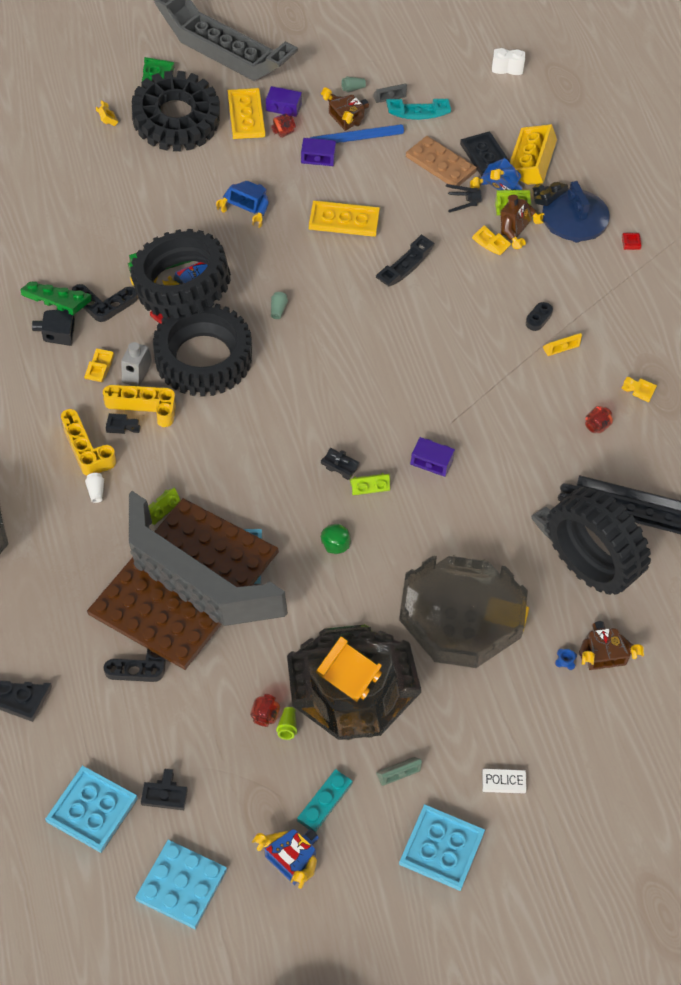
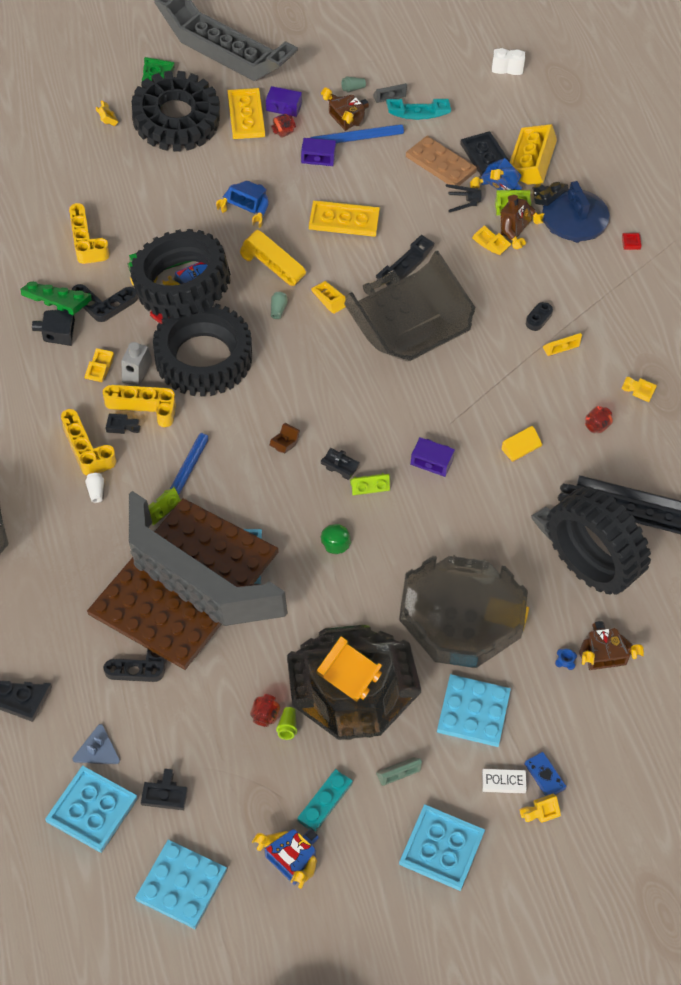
none -> yellow beam [69,203,109,264]
none -> sand blue piece [72,724,120,764]
none -> blue axle [170,433,208,495]
none -> yellow beam [240,230,306,286]
none -> reddish brown bracket [269,423,300,454]
none -> yellow slope [311,281,347,314]
none -> clear smoke windscreen [344,250,476,361]
none -> medium azure plate [437,674,511,747]
none -> yellow slope [501,426,543,462]
none -> yellow plate [519,794,561,823]
none -> blue tile [524,752,566,796]

